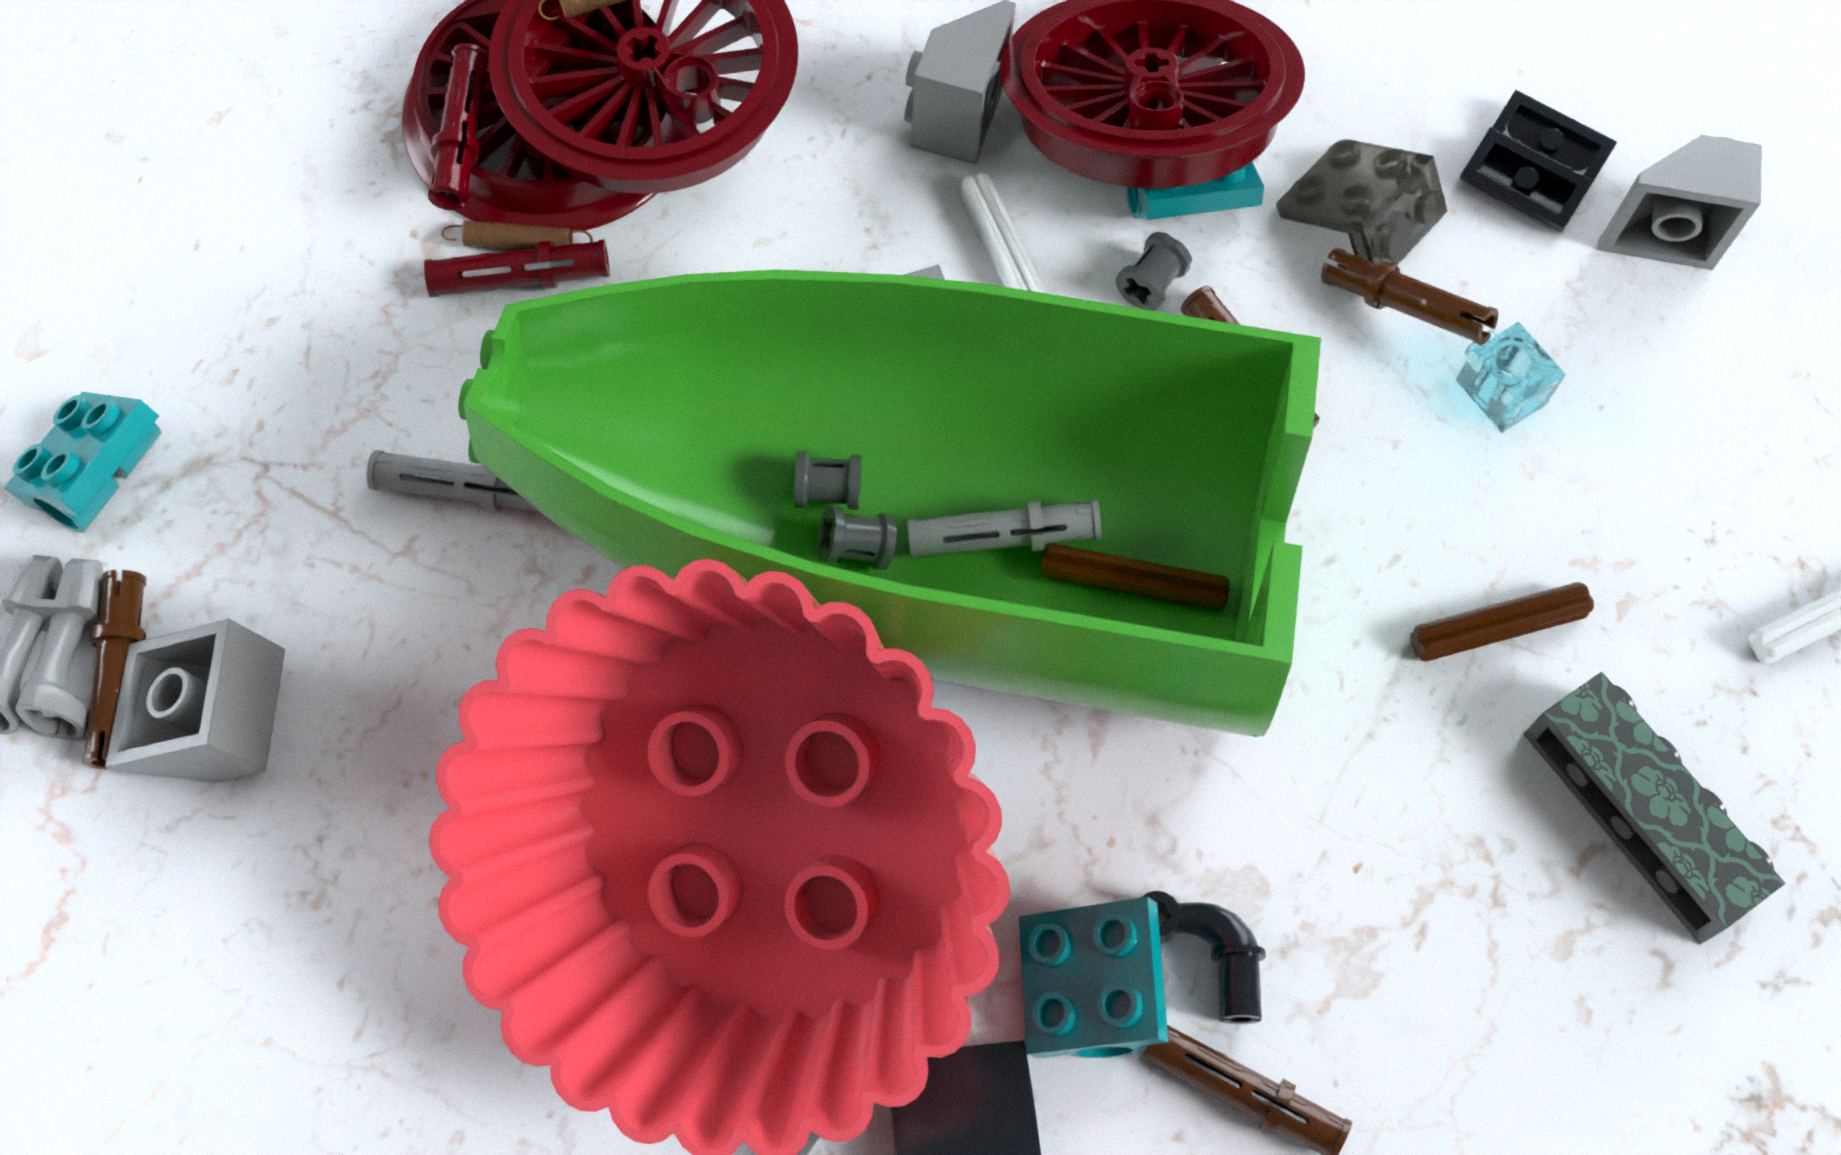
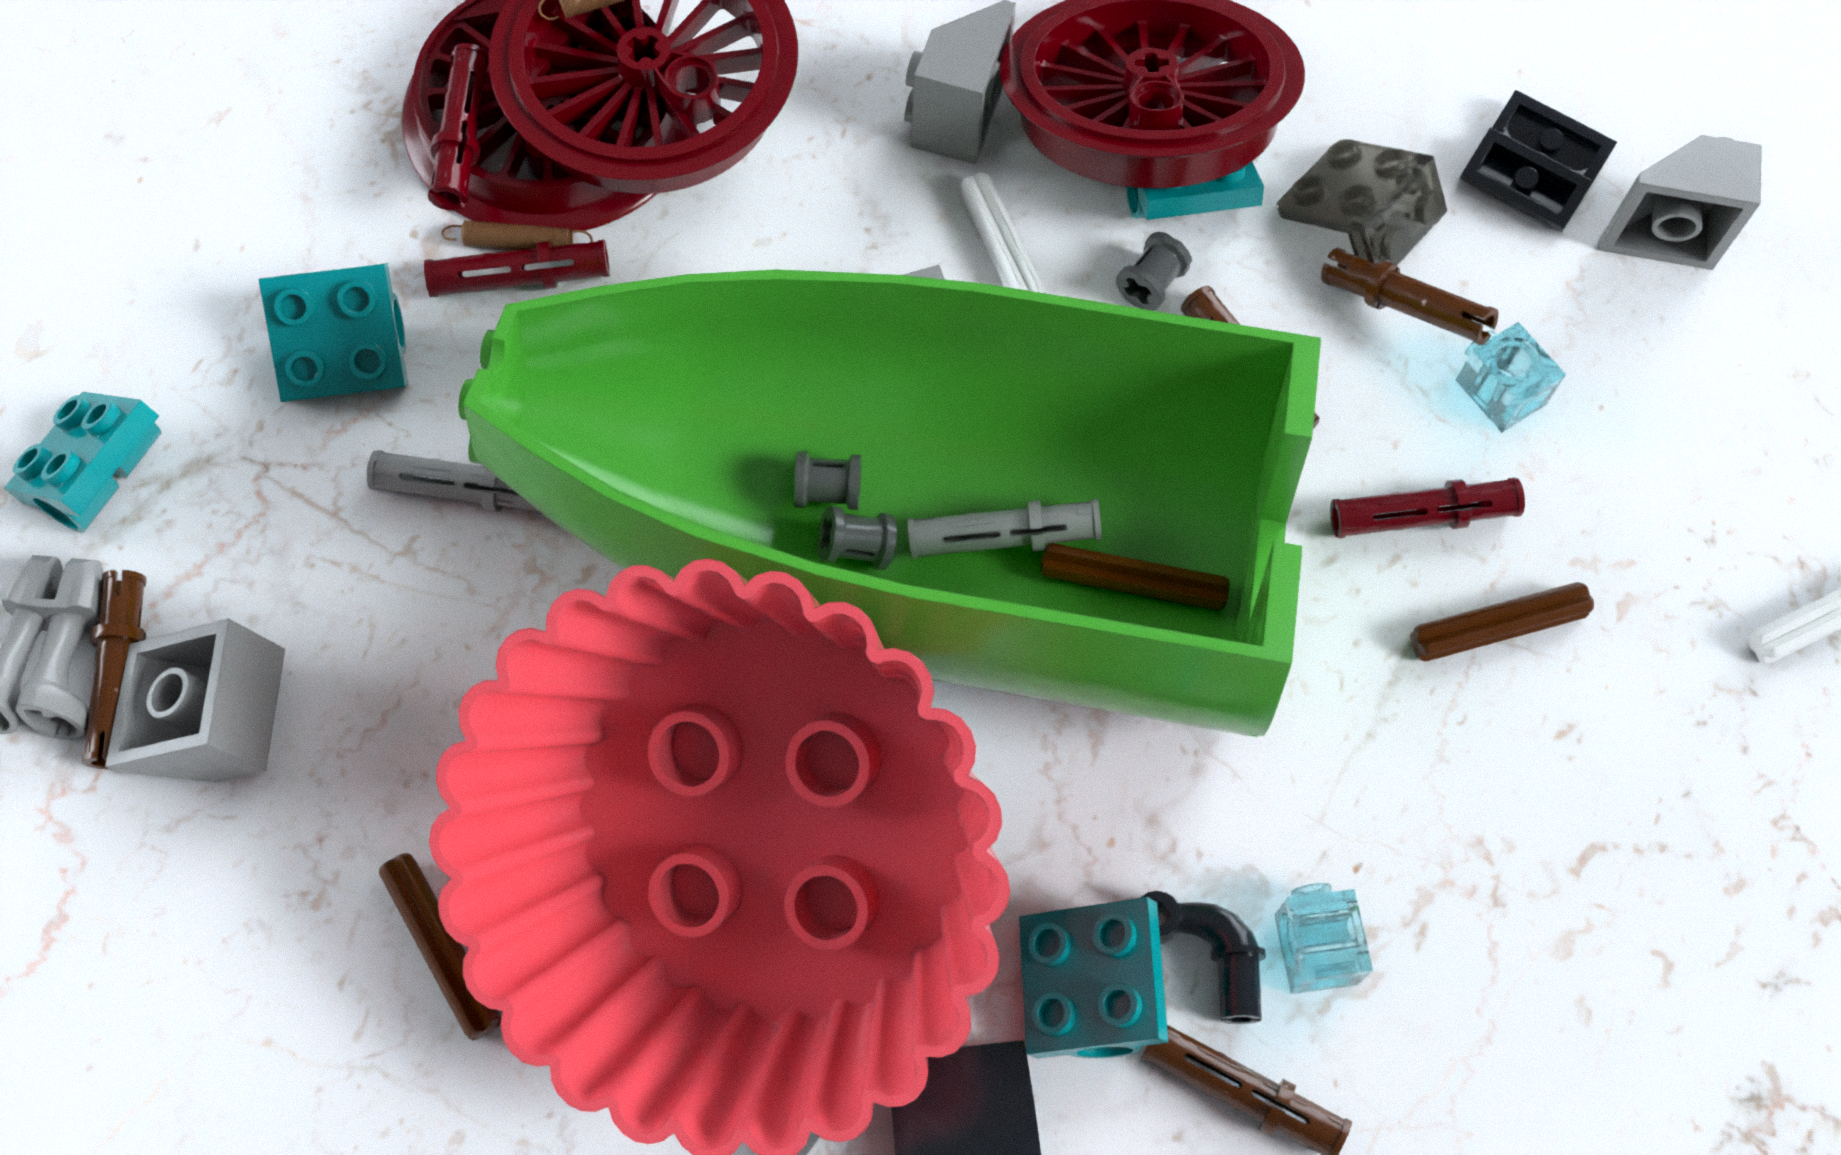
dark grey brick [1523,671,1786,944] -> none
none -> teal plate [258,263,408,402]
none -> reddish brown axle [379,853,501,1041]
none -> clear light blue brick [1274,883,1373,994]
none -> dark red pin [1330,477,1525,539]

